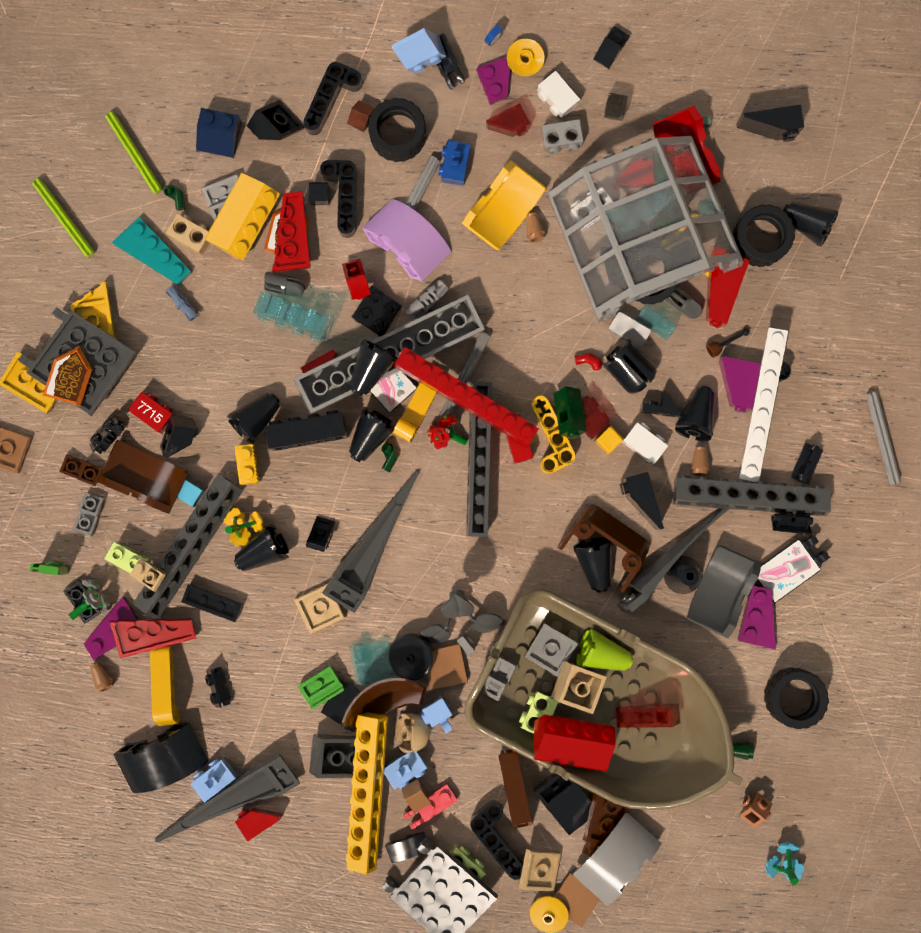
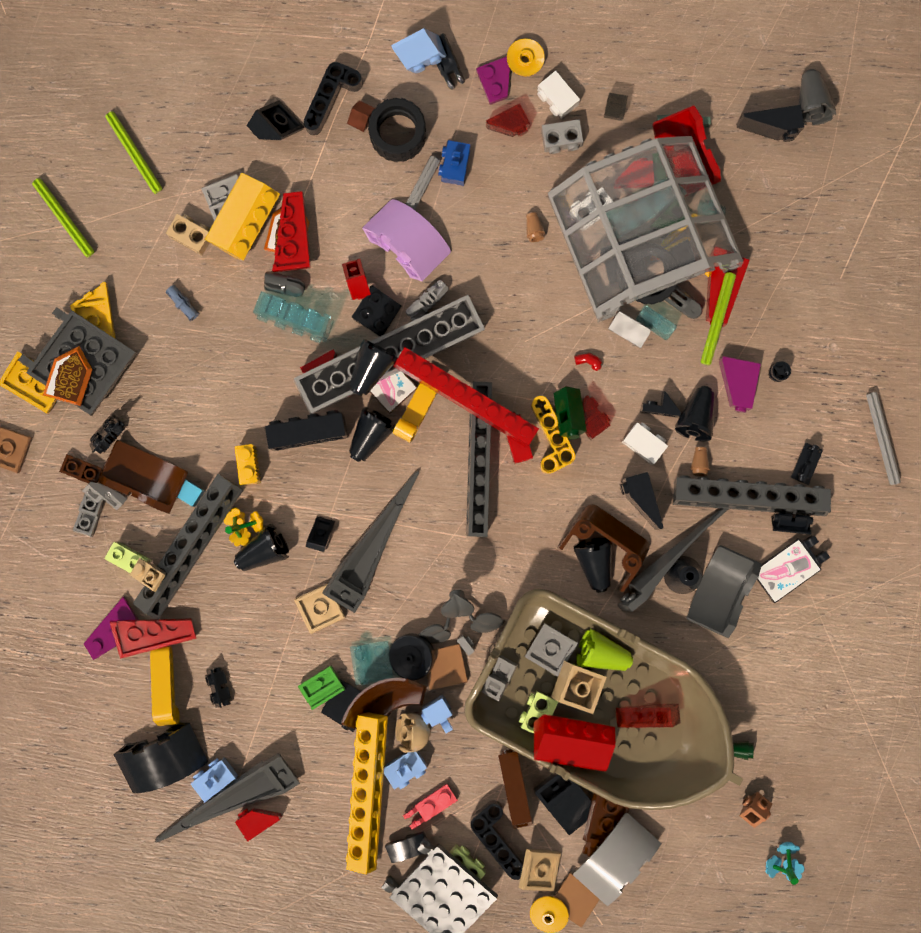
bright green plate [30,561,69,575] -> none
black slope [63,579,101,624] -> none
light grey plant [68,579,110,620] -> none
medium nougat cone [90,662,114,692] -> none
teal wing [112,217,192,286] -> none
red brick [128,392,176,434] -> none
black slope [160,415,198,458] -> none
dark green arm [163,185,185,211] -> none
black plate [181,584,243,622] -> none
dark blue slope [196,108,242,158] -> none
black cone [226,393,280,445] -> none
black piece [309,182,330,205] -> none
dark grey slope [309,734,369,778] -> none
black beam [320,160,358,238] -> none
dark green arm [381,443,398,473] -> none
medium nougat piece [401,779,431,813] -> none
red plant [427,414,468,449] -> none
light grey axle [440,332,490,416] -> none
yellow panel [462,160,546,250] -> none
blue tile [485,25,502,46] -> none
black slope [593,26,630,69] -> none
yellow piece [594,426,624,455] -> none
black cylinder [601,338,657,394] -> none
hinge [706,328,750,358] -> none
black tyre [733,204,795,267] -> none
magenta wing [737,585,776,650] -> none
white plate [739,327,788,482] -> none
black tyre [764,667,829,729] -> none
black cone [783,202,839,247] -> none
none -> light grey slope [82,482,127,510]
none -> lime axle [700,272,736,365]
none -> dark grey cone [798,69,836,126]

